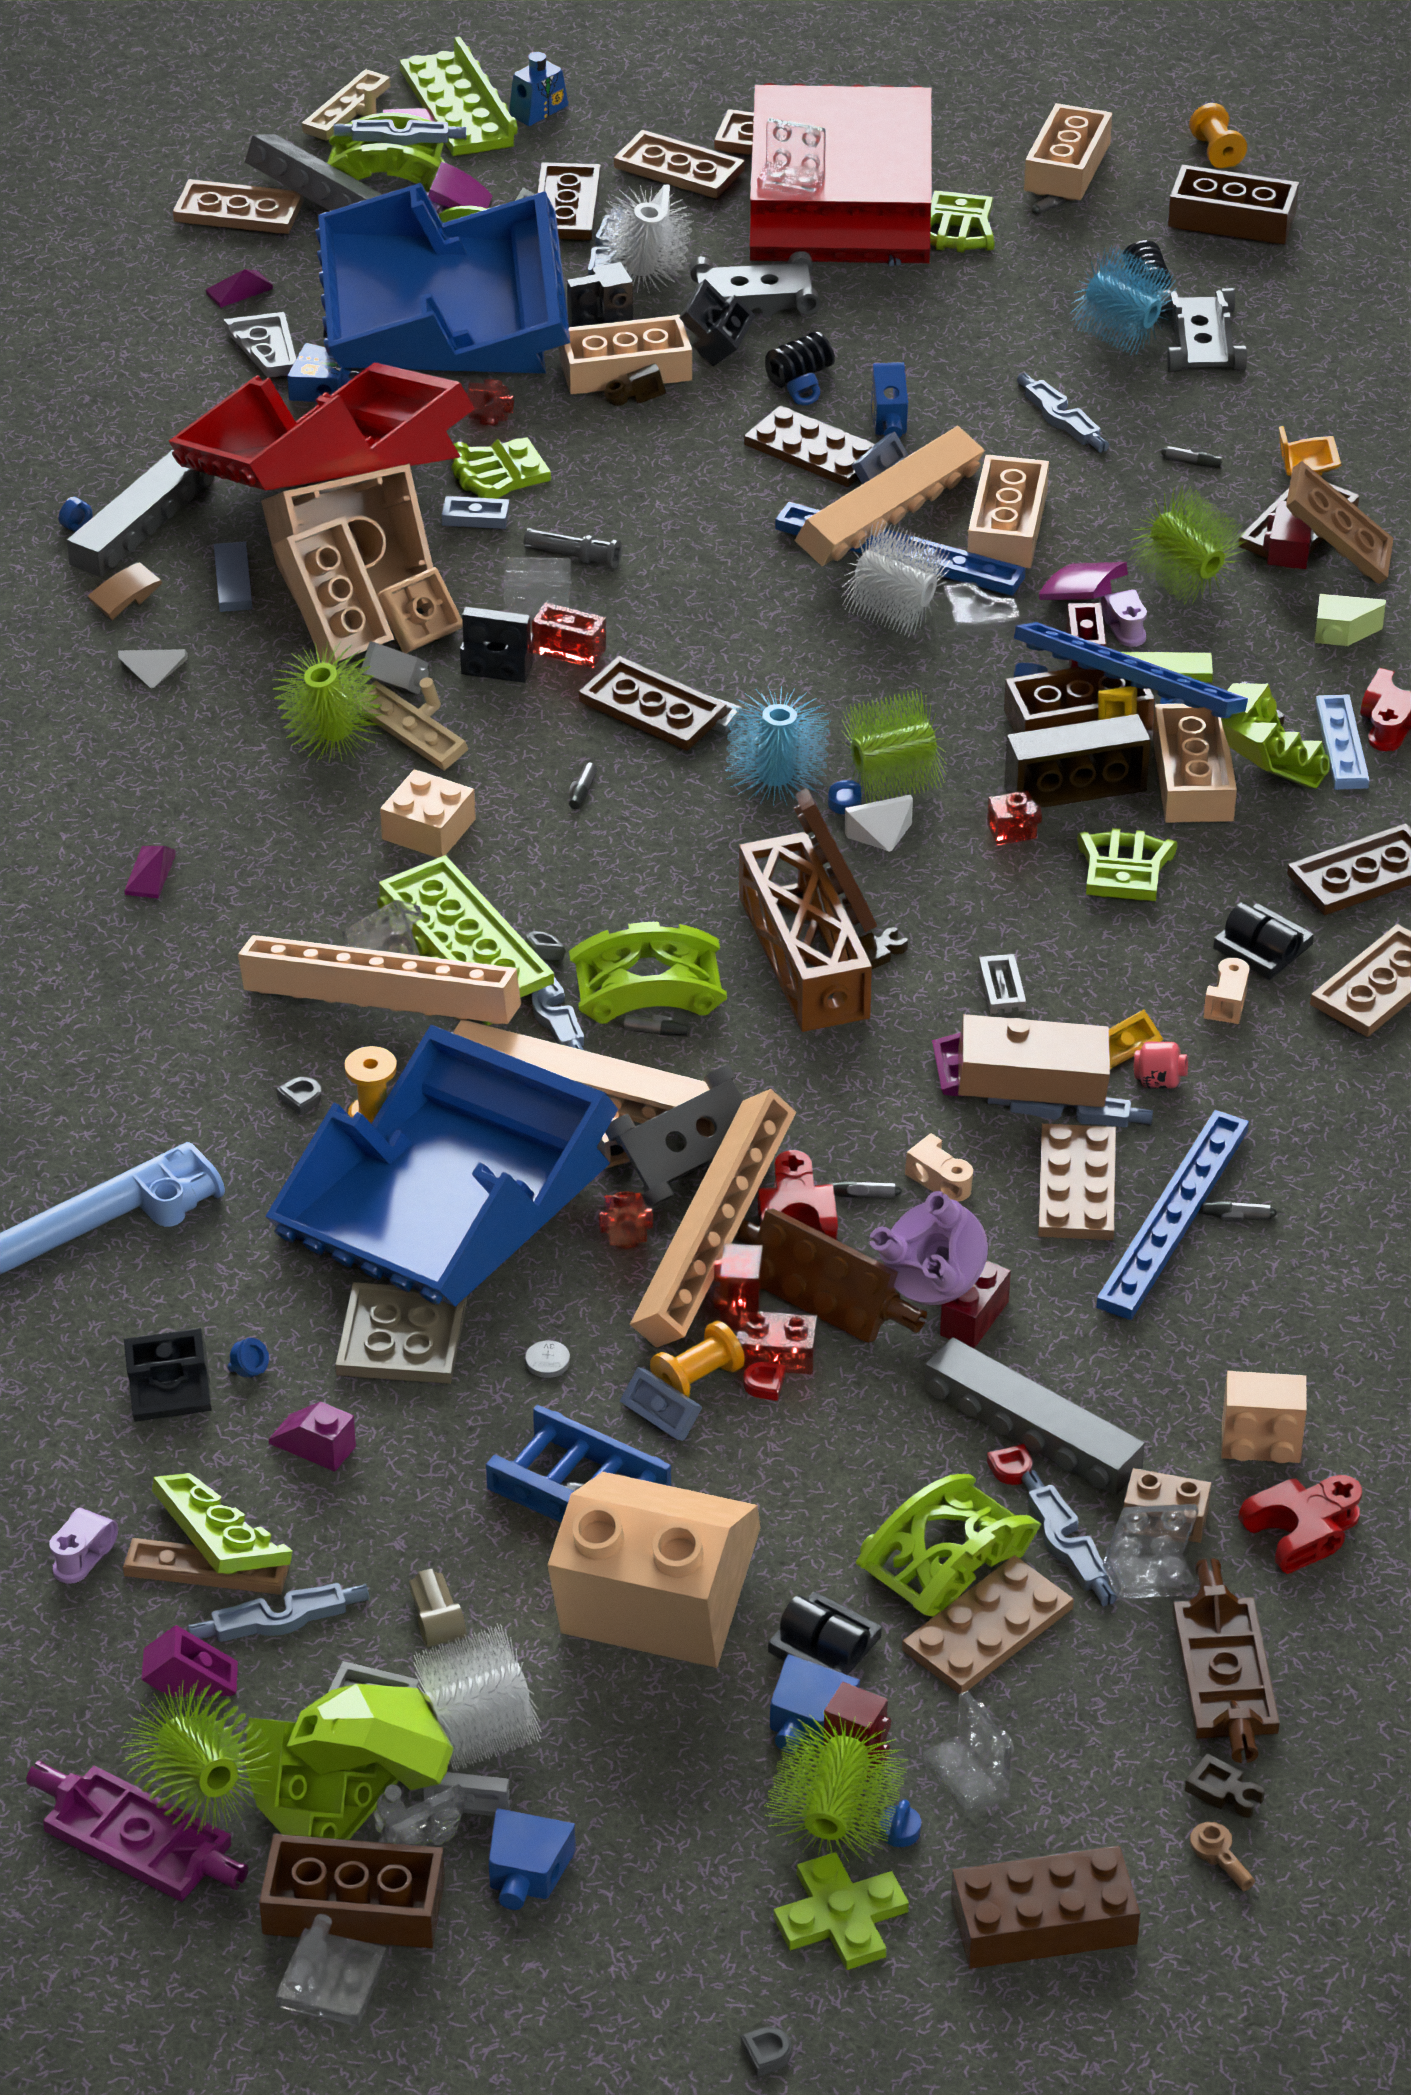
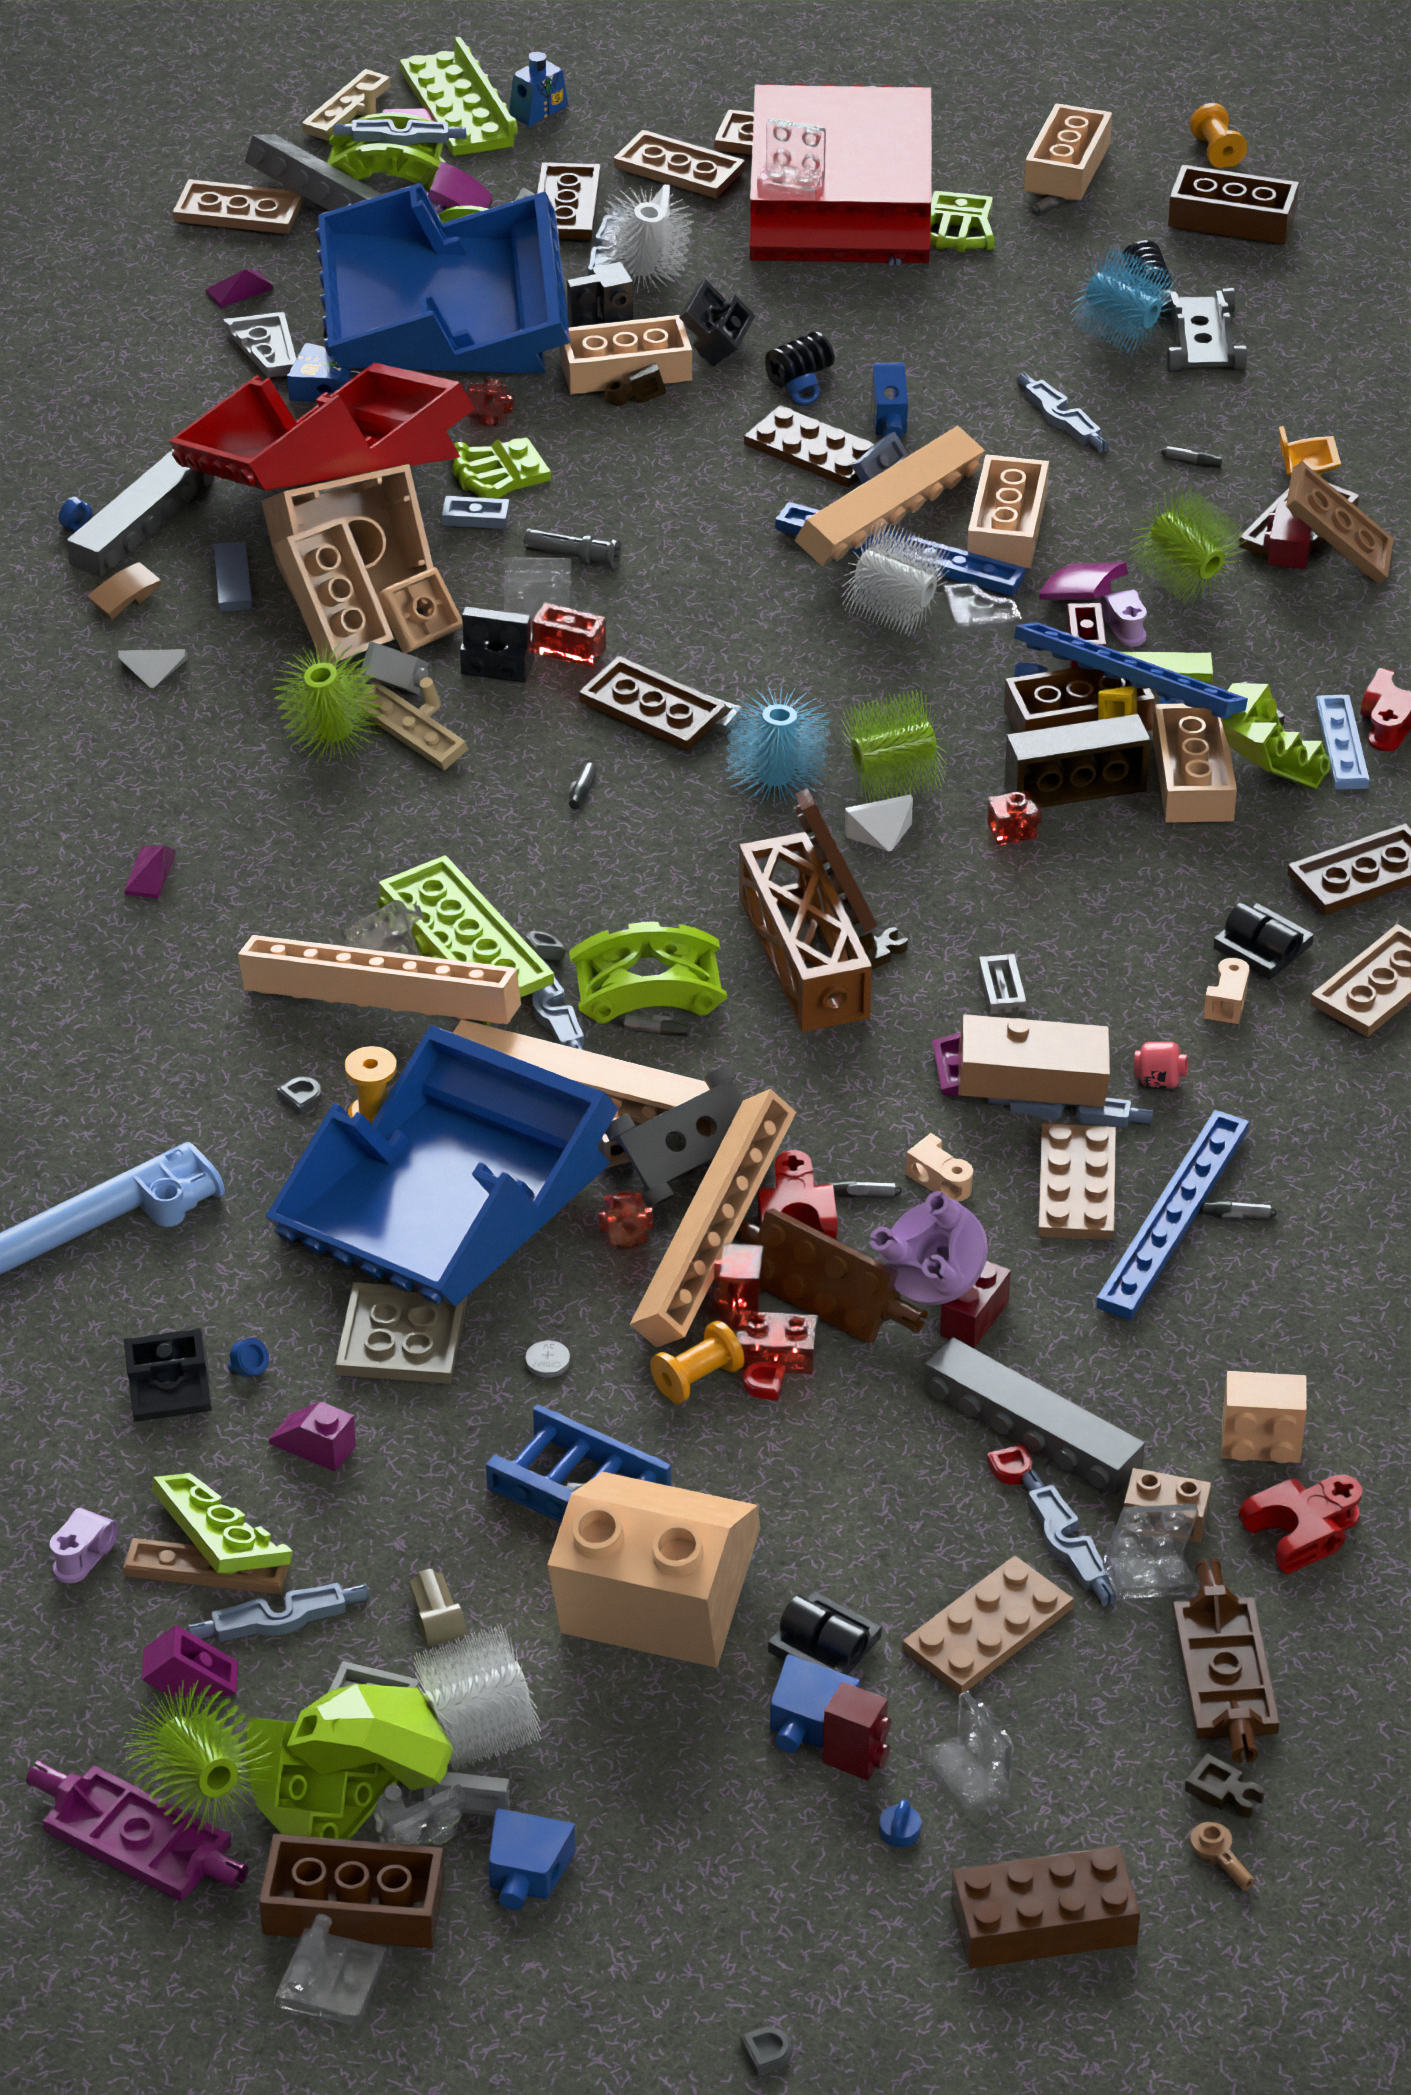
light nougat brick [380,769,476,858] -> none
sand blue plate [620,1367,702,1441] -> none
dark grey piece [689,251,820,318] -> none
lime piece [764,1712,908,1862] -> none
lime plate [773,1852,909,1970] -> none
blue tile [828,780,862,814] -> none
lime fence [855,1474,1041,1617] -> none
lime plate [1077,828,1177,901] -> none
yellow slope [1109,1010,1163,1069] -> none
yellowish green slope [1315,594,1386,646] -> none

